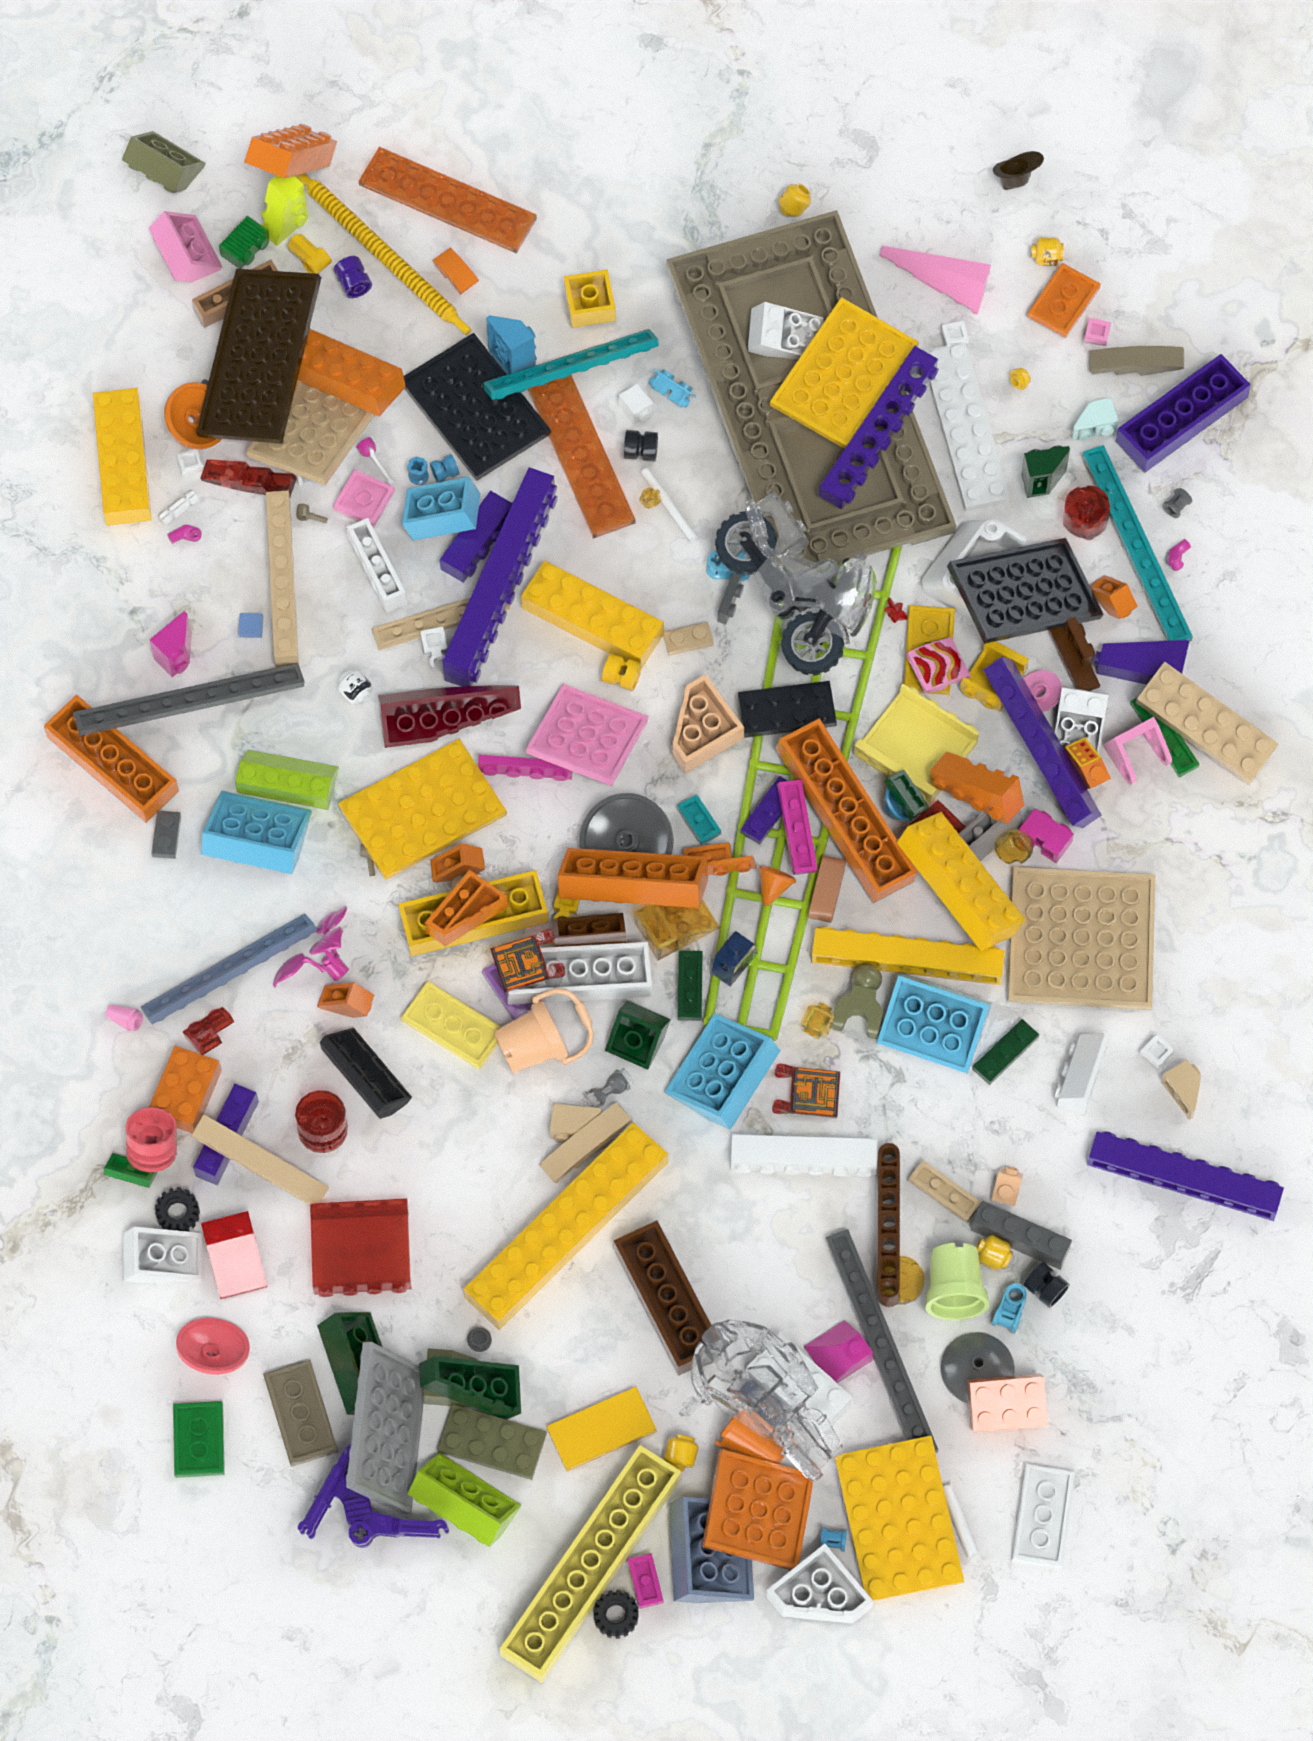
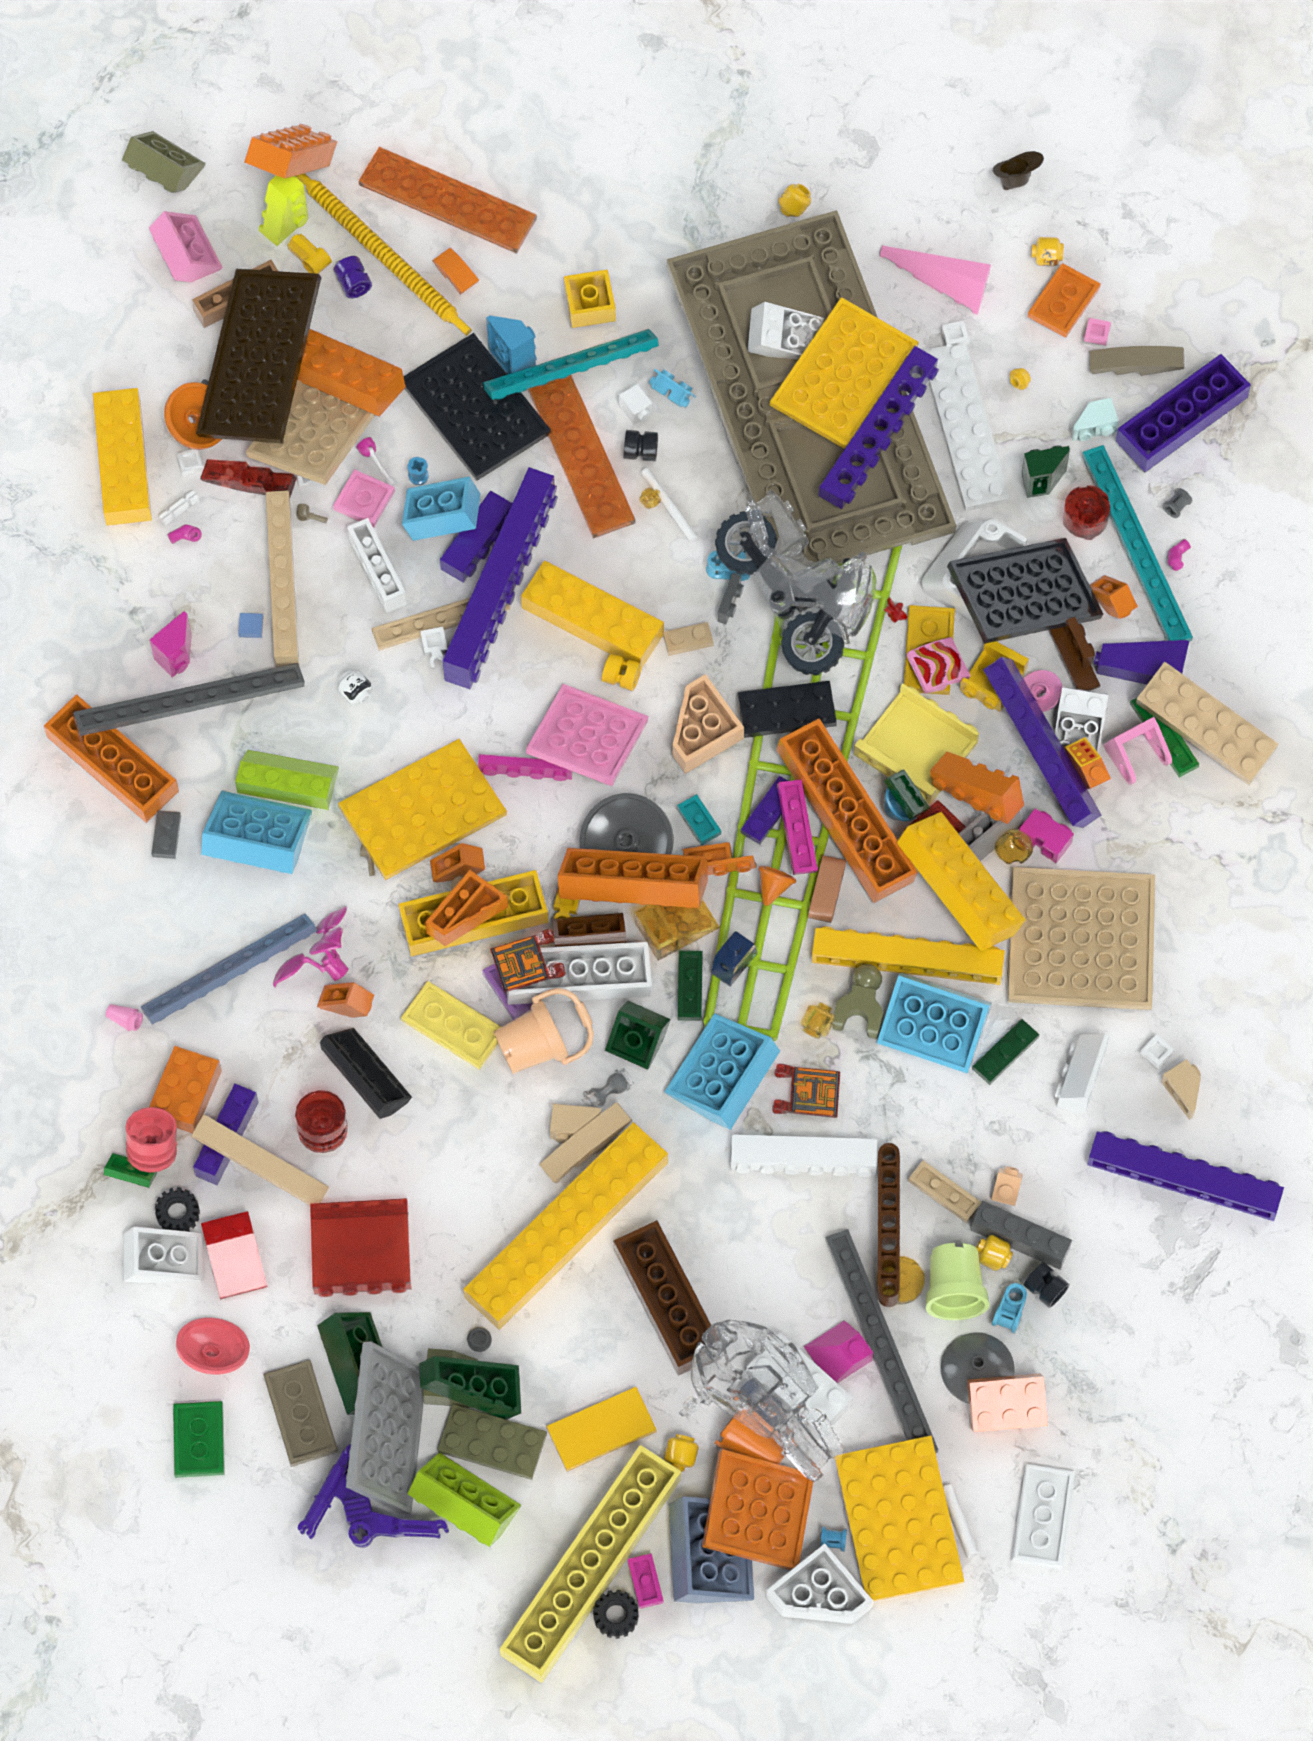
clear red plate [182,1007,234,1056] -> none
green brick [219,216,269,269] -> none
dark red wedge [378,685,521,748] -> none
dark azure wheel [430,454,460,483] -> none

